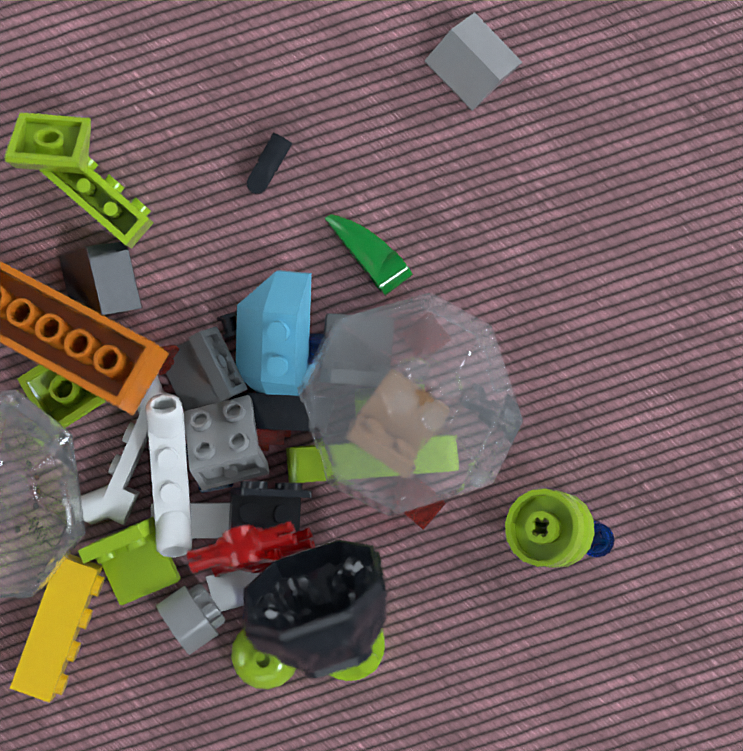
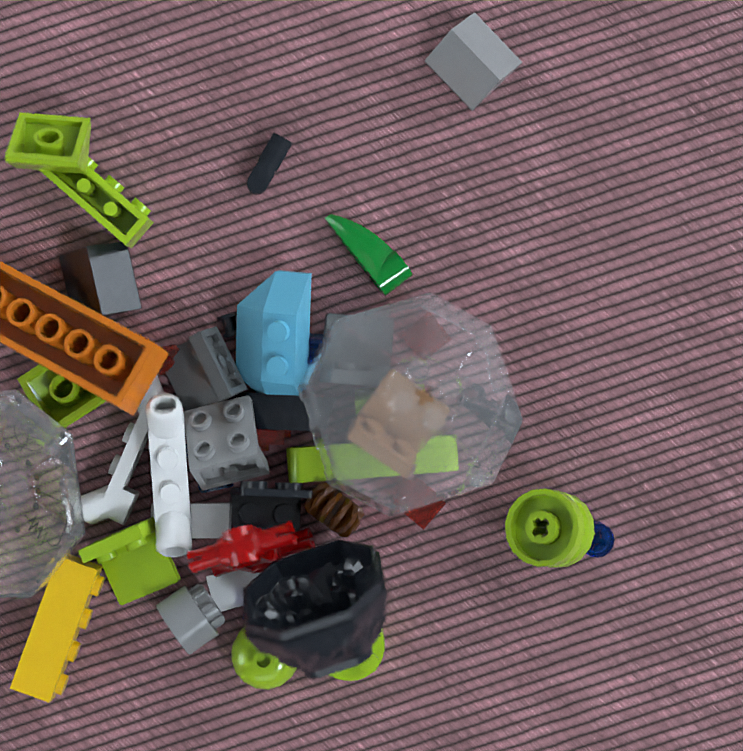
none -> reddish brown gear [304,483,365,537]

